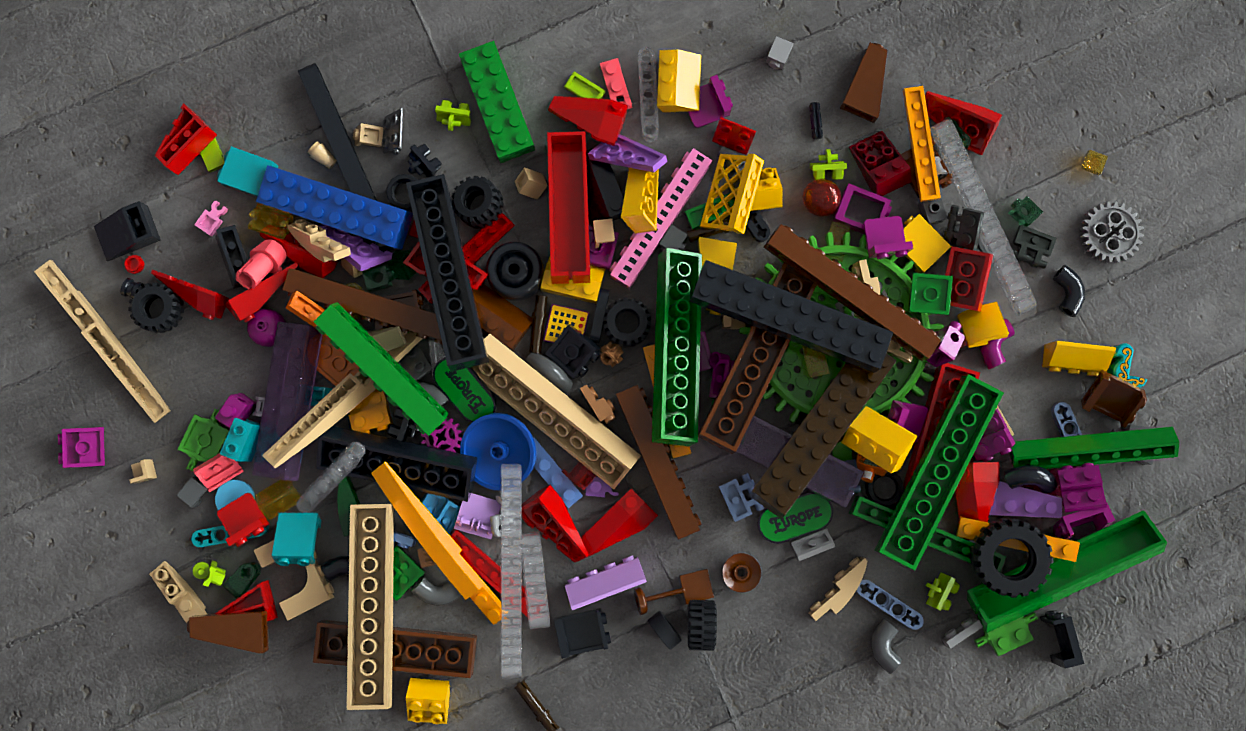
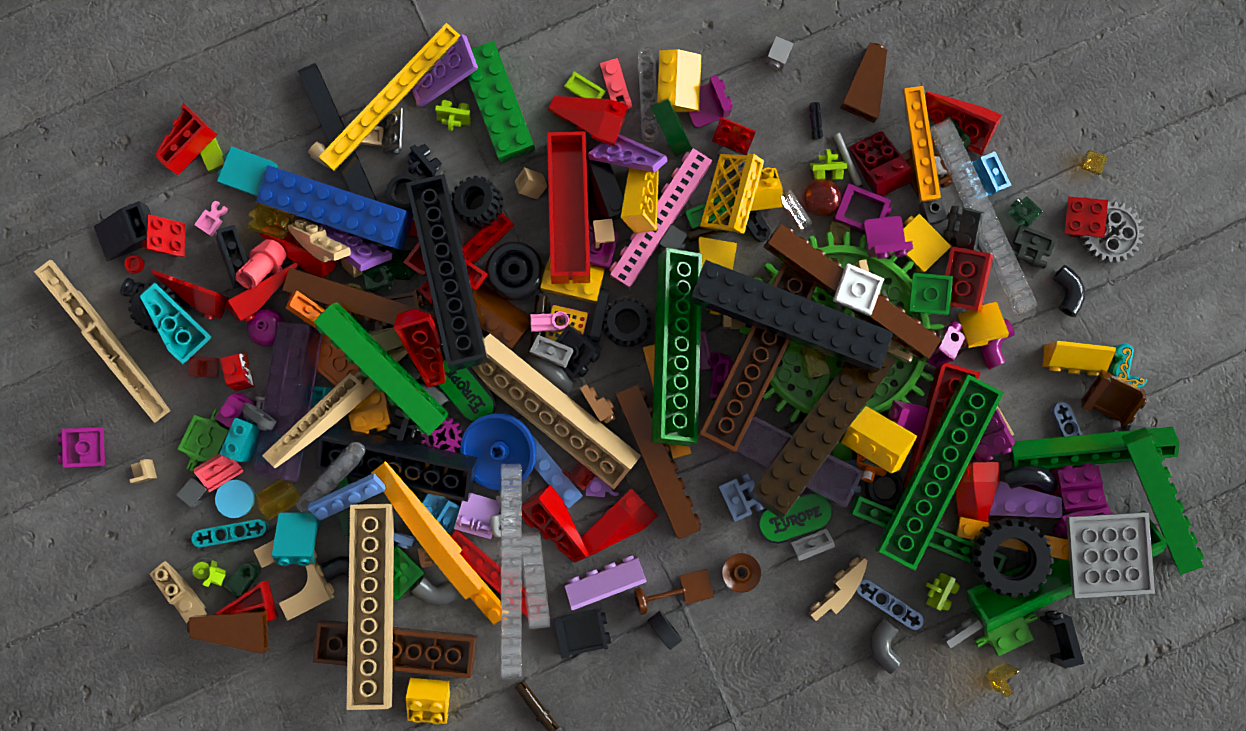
red bracket [217,493,270,547] -> none
medium nougat gear [600,342,623,367] -> none
black tyre [688,600,717,651] -> none
none -> teal wedge [140,282,212,364]
none -> hinge [142,214,186,258]
none -> clear red panel [189,356,219,377]
none -> red torso [220,352,255,392]
none -> dark grey plate [241,403,276,431]
none -> medium blue plate [308,473,386,521]
none -> yellow plate [319,23,460,171]
none -> red wedge [393,309,446,387]
none -> medium lavender wing [412,34,478,107]
none -> bright pink piece [530,312,569,332]
none -> light grey plate [530,335,573,368]
none -> dark green slope [651,97,693,157]
none -> clear slope [781,189,812,232]
none -> light grey bar [833,133,863,187]
none -> white tile [833,264,884,316]
none -> dark azure slope [958,152,1011,202]
none -> clear yellow panel [986,663,1019,697]
none -> red hinge [1064,197,1108,238]
none -> light grey plate [1066,512,1155,598]
none -> green brick [1122,427,1204,575]

